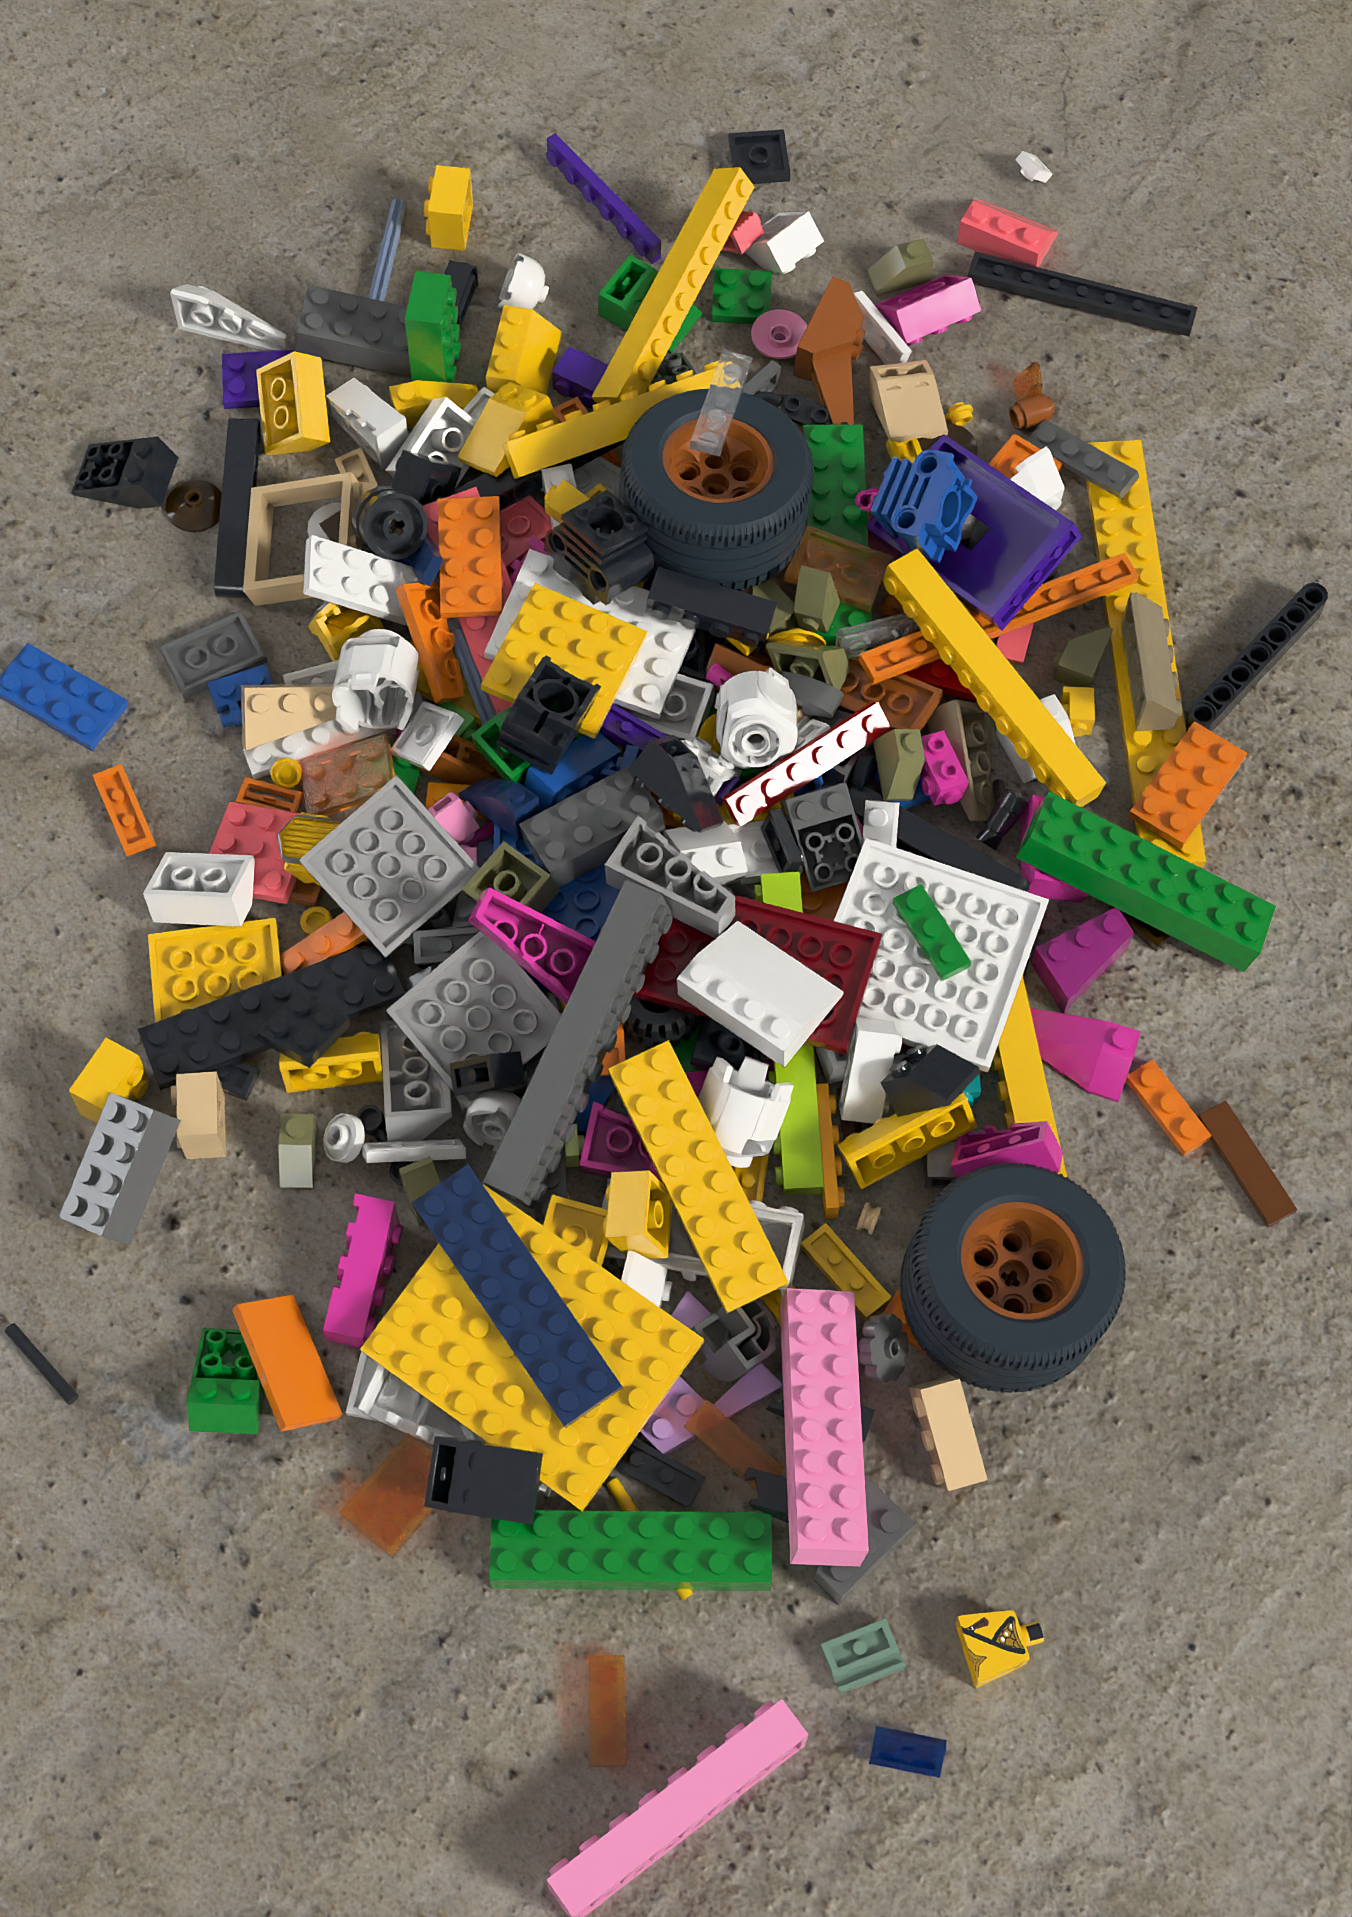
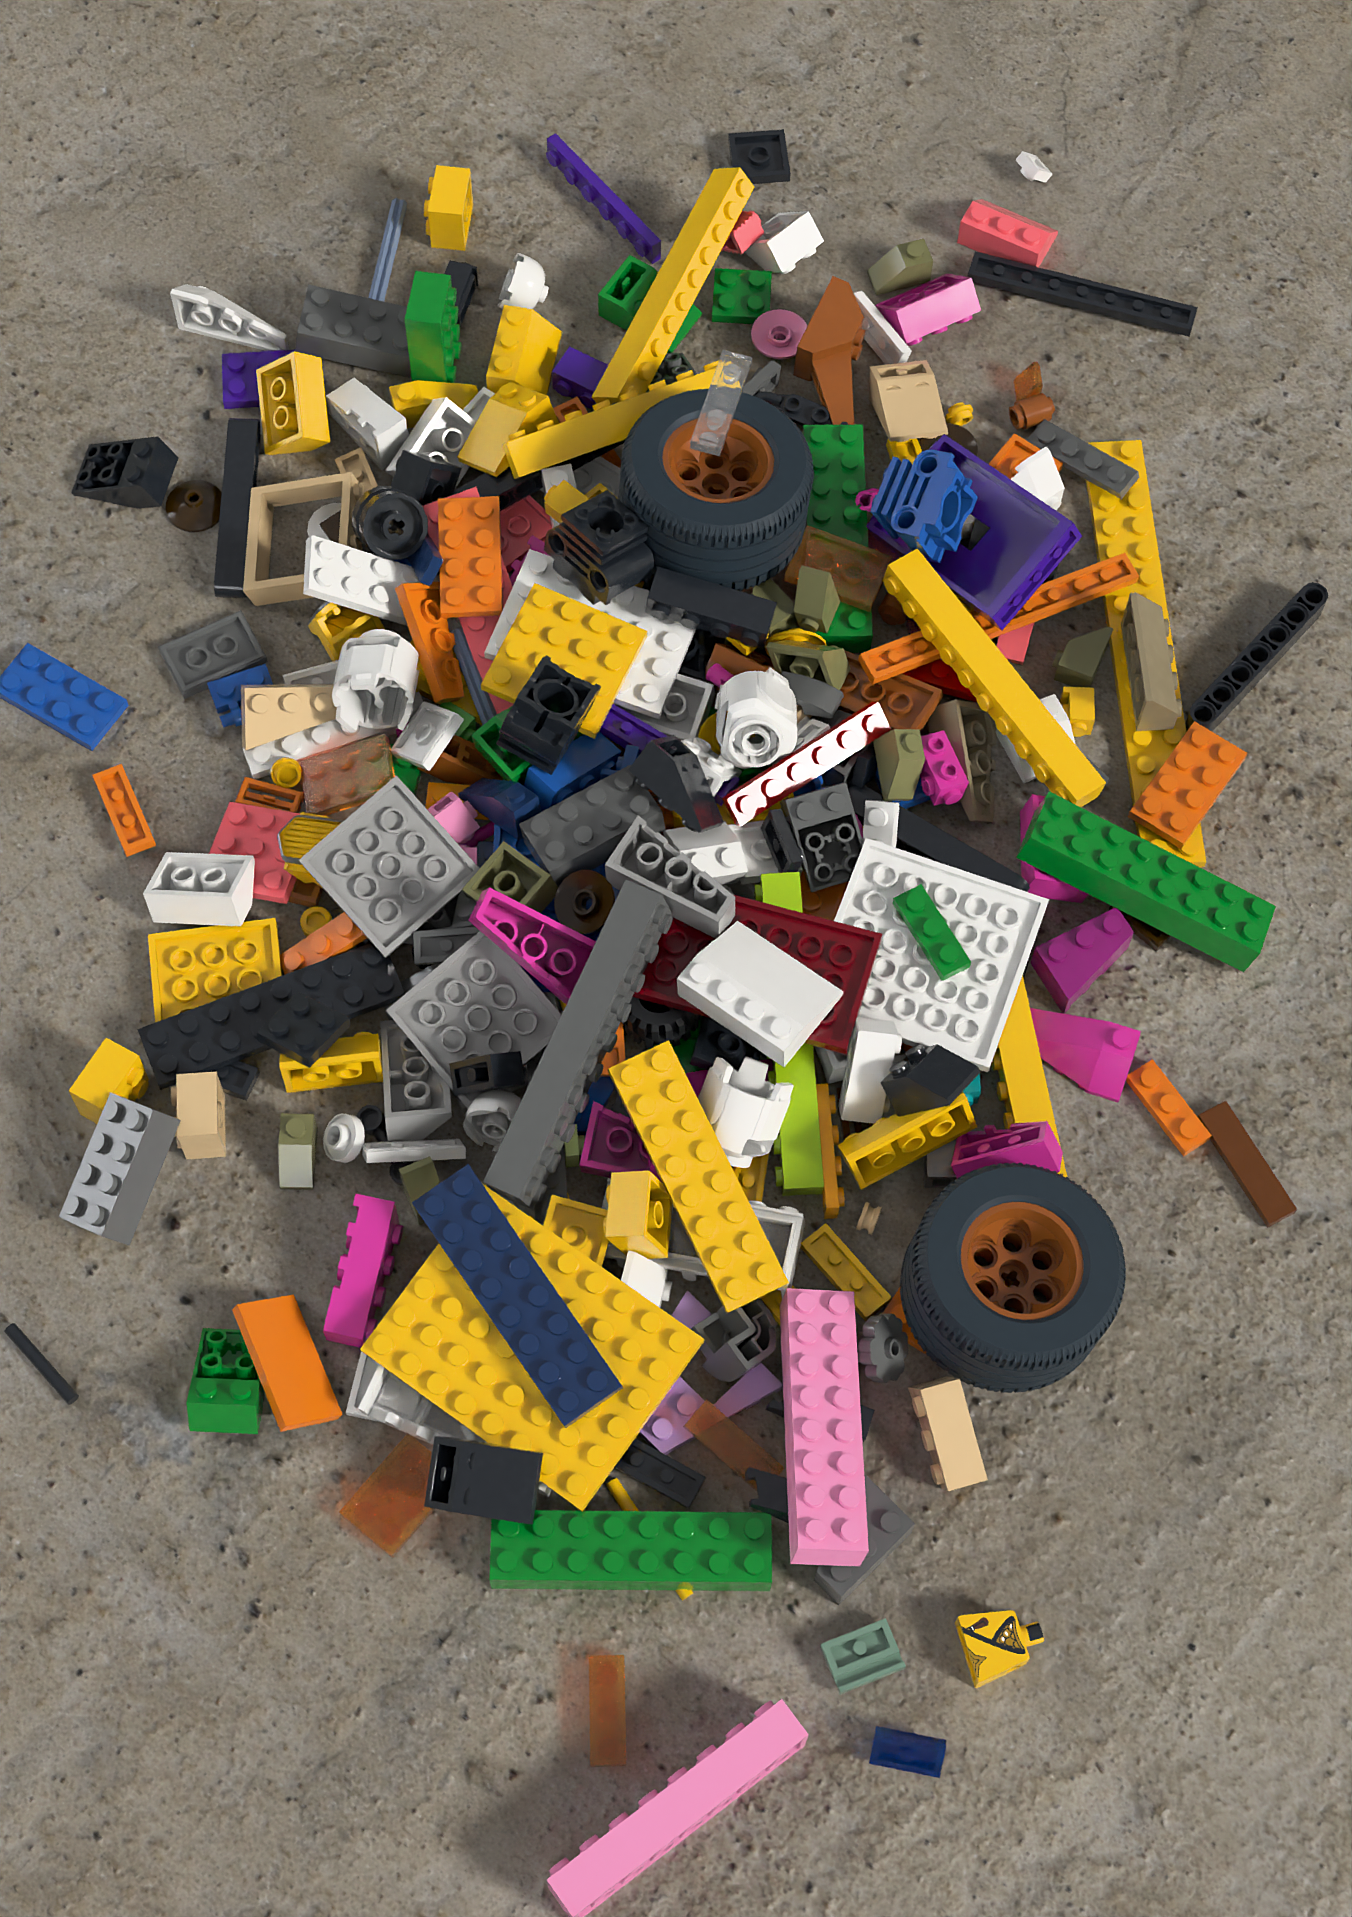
clear plate [836,613,921,659] -> none
black piece [976,779,1027,850] -> none
none -> dark brown dish [554,870,615,934]

